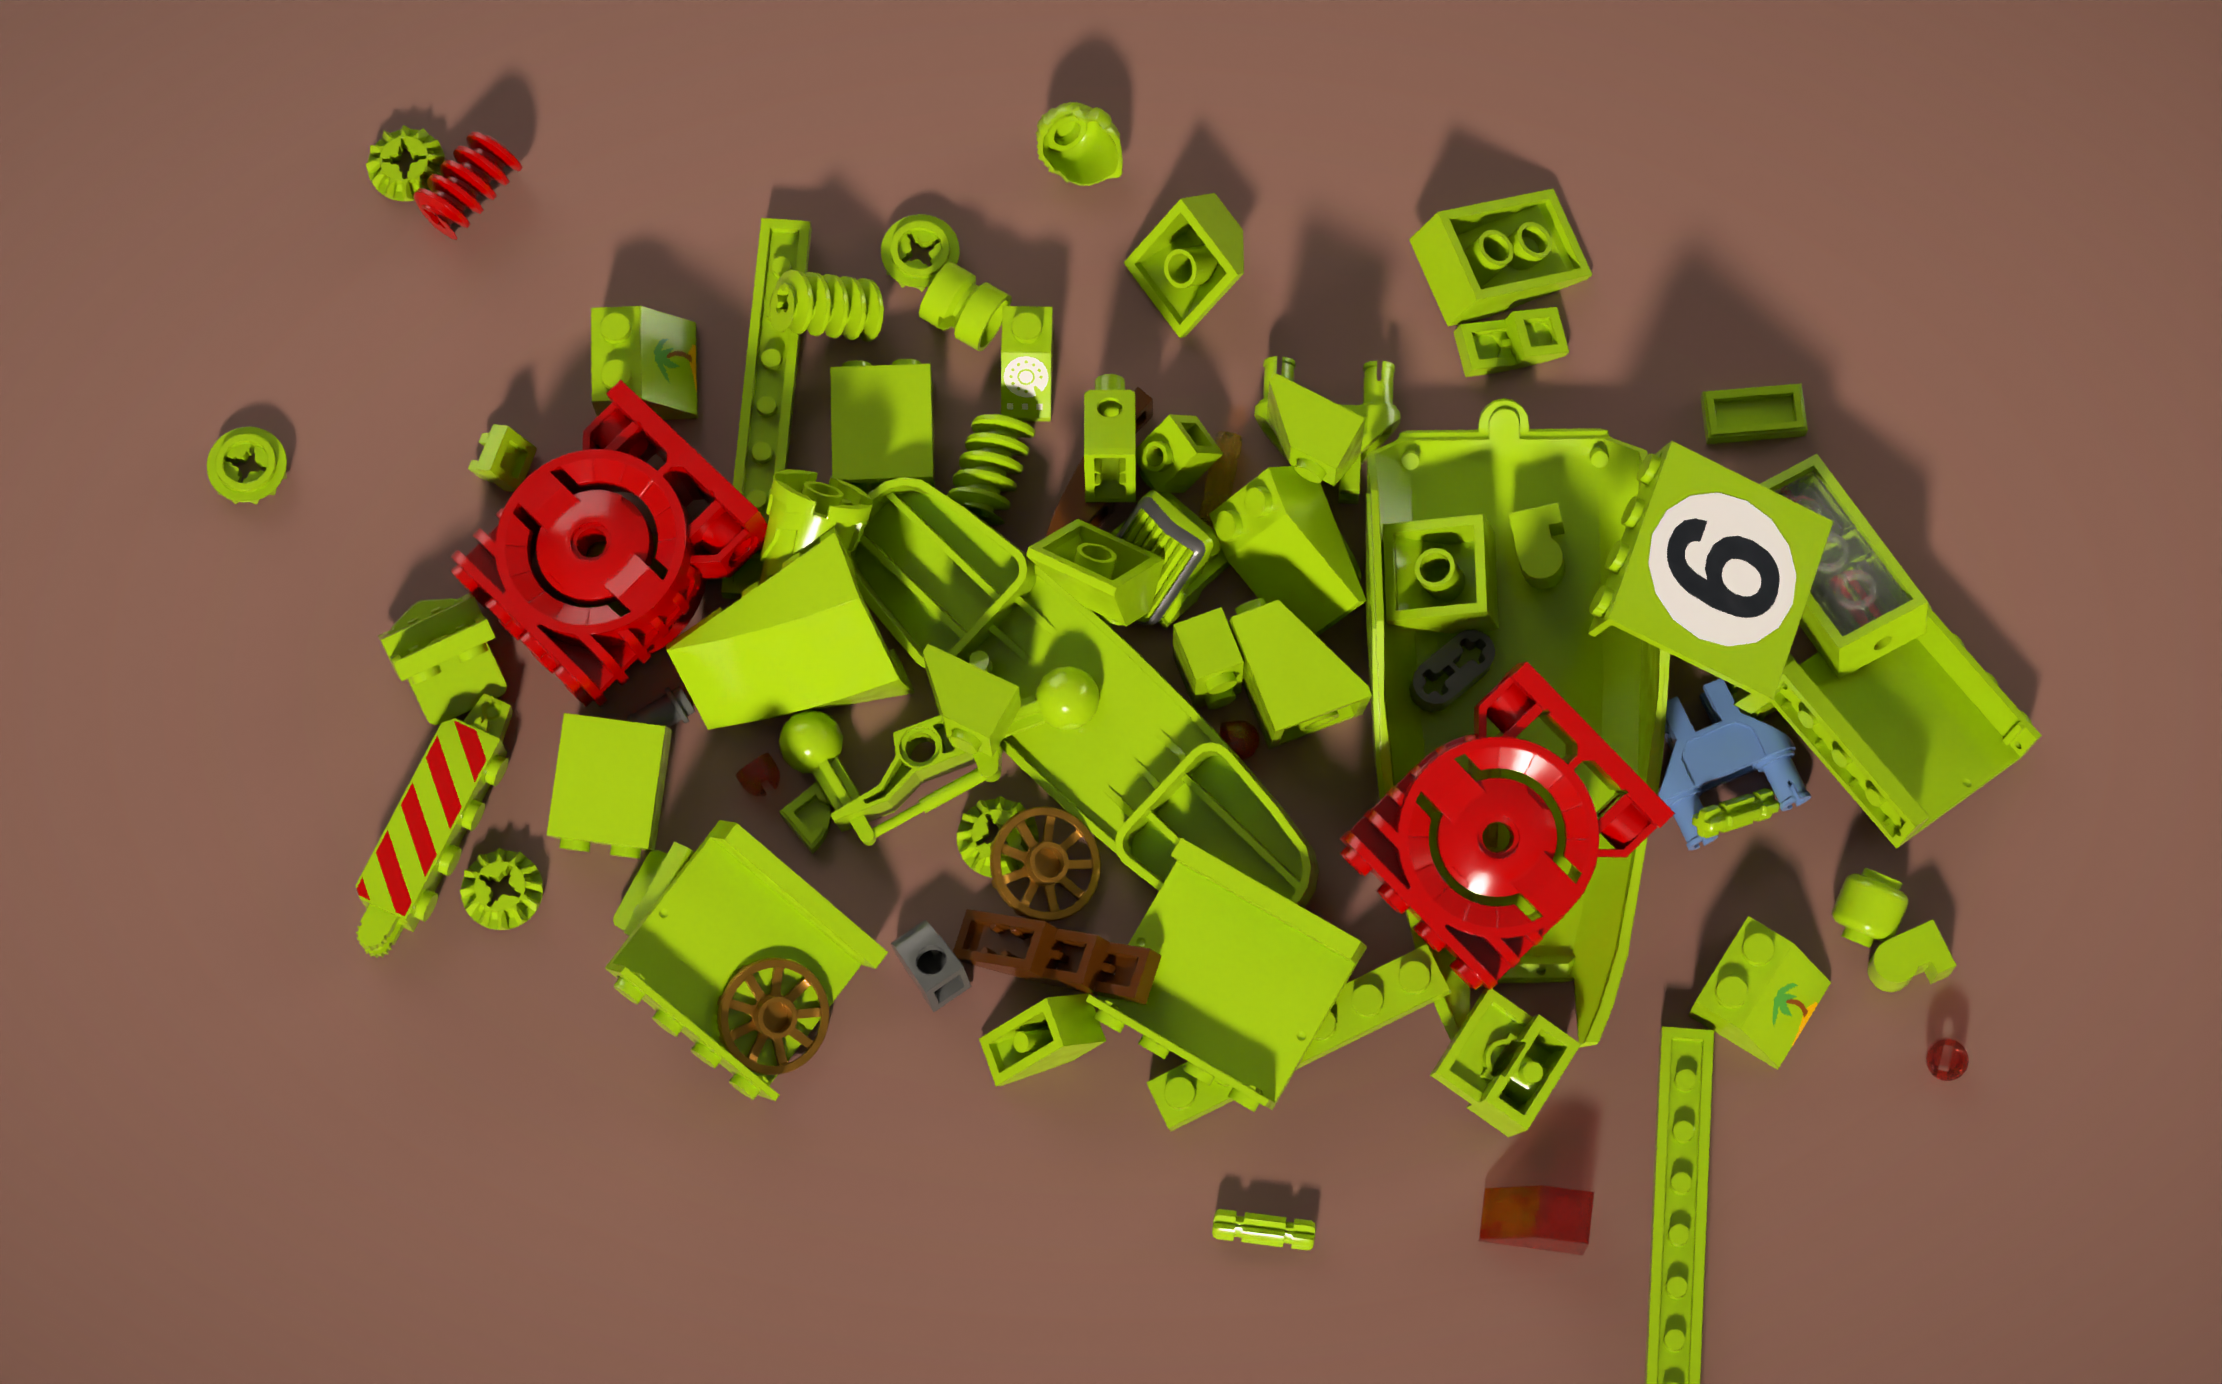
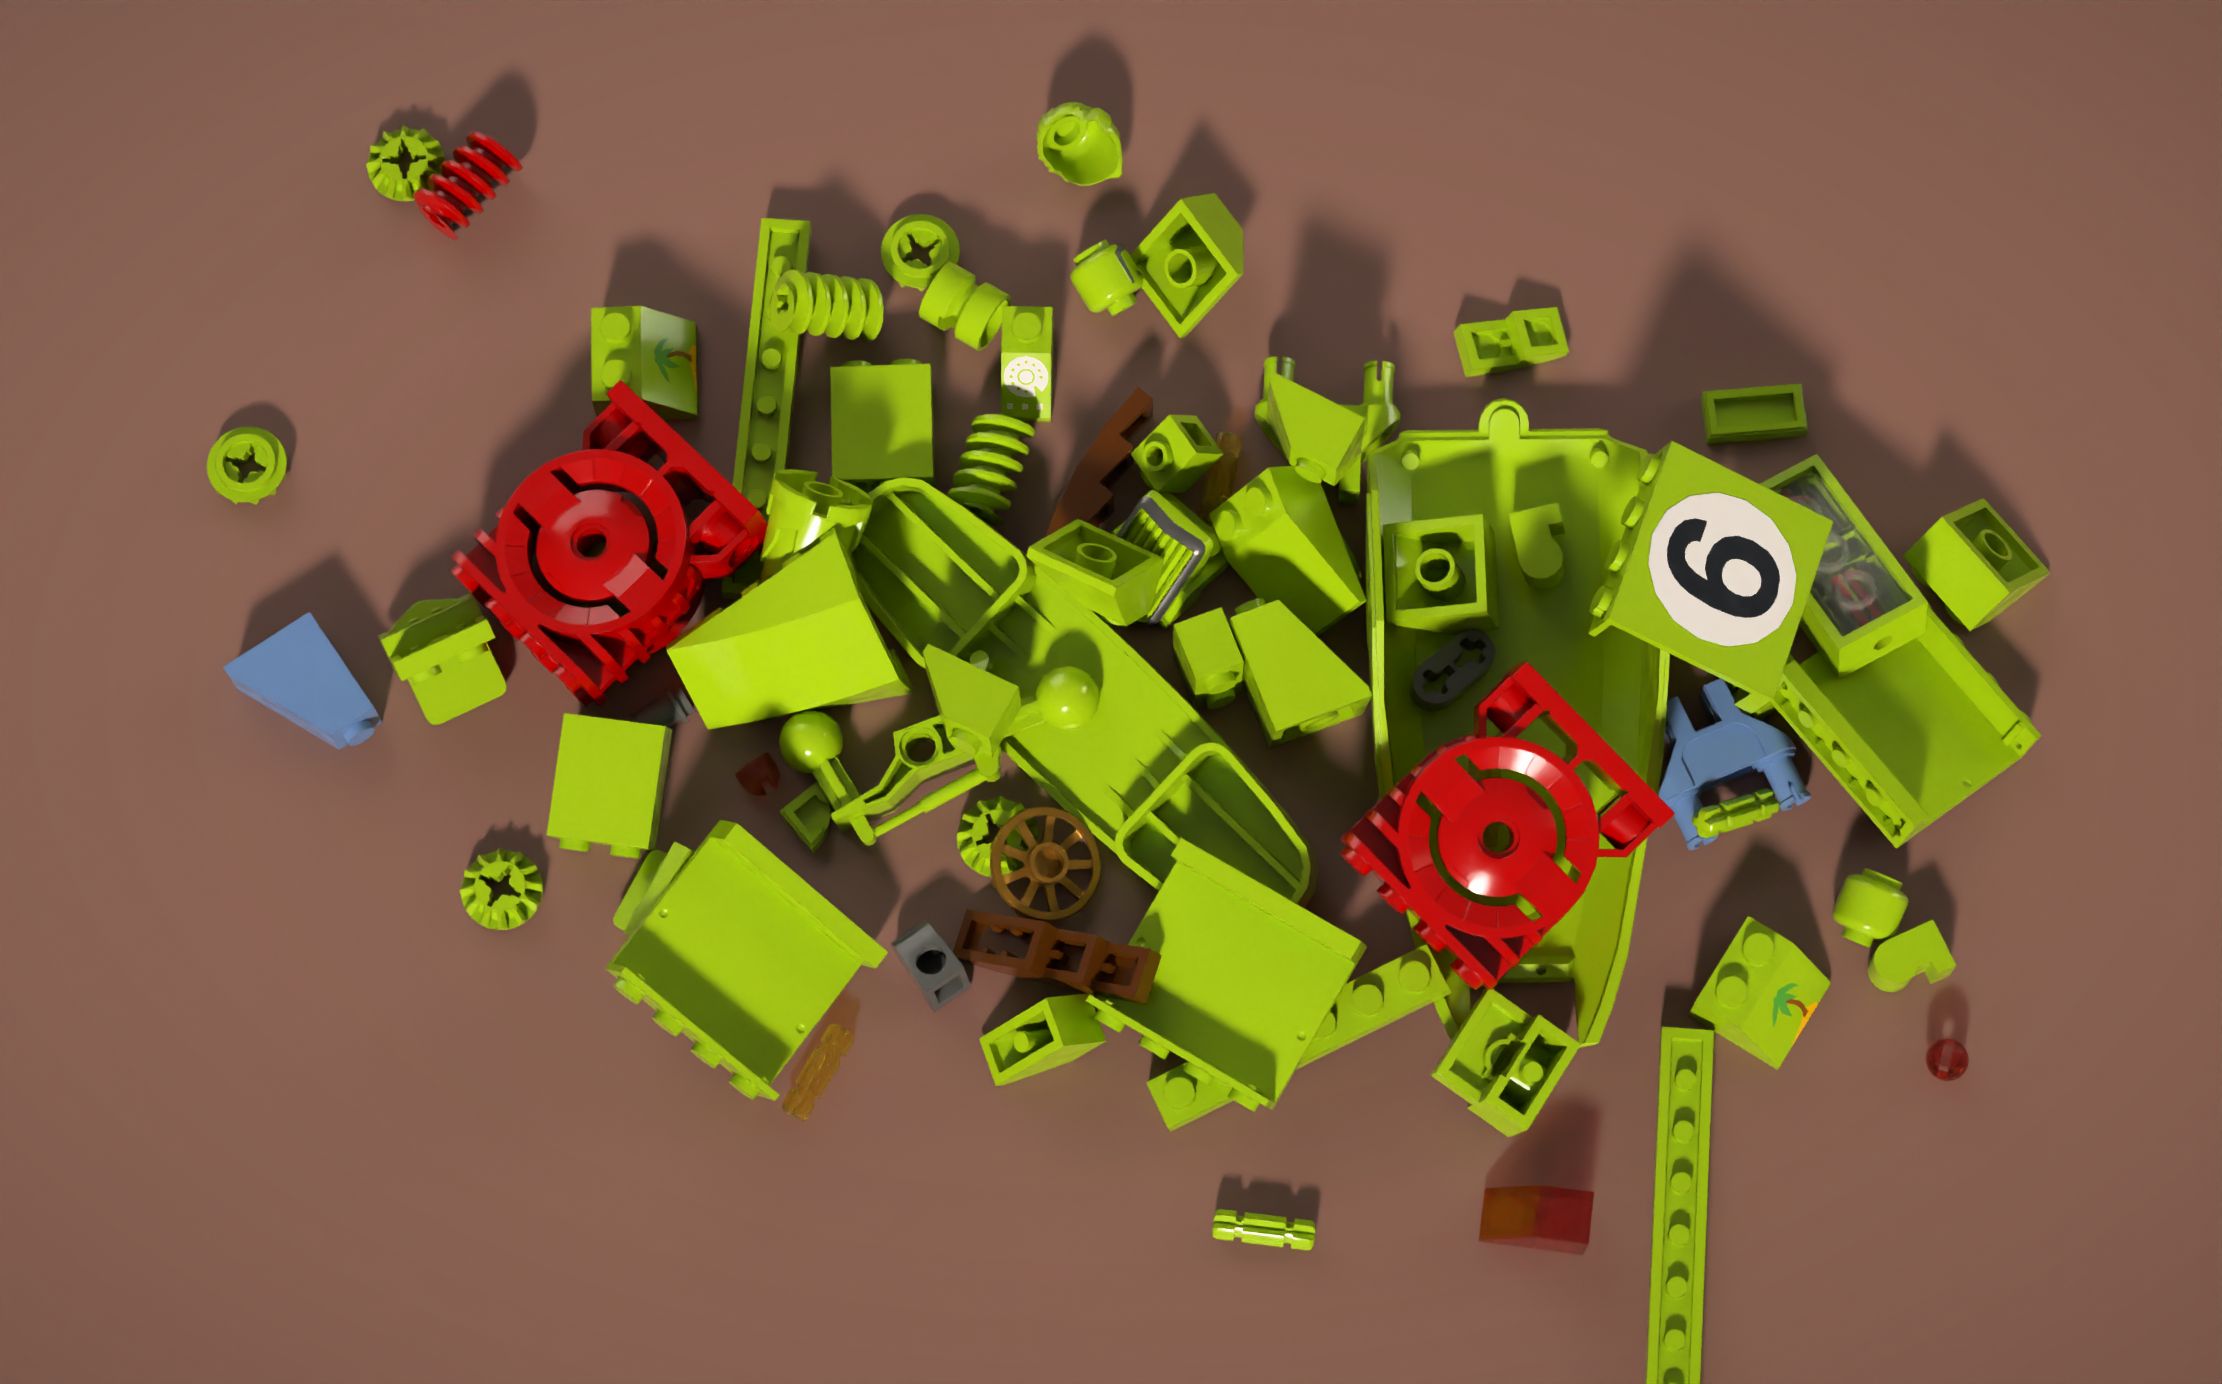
lime hinge [356,694,513,958] -> none
lime tile [468,424,537,492] -> none
pearl gold wheel [717,957,829,1075] -> none
lime torso [1084,374,1136,502] -> none
clear red hinge [1219,720,1259,761] -> none
lime slope [1409,188,1592,327] -> none
none -> medium blue slope [223,612,382,750]
none -> clear yellow axle [782,1023,854,1122]
none -> lime head [1070,239,1143,317]
none -> lime slope [1903,498,2050,631]

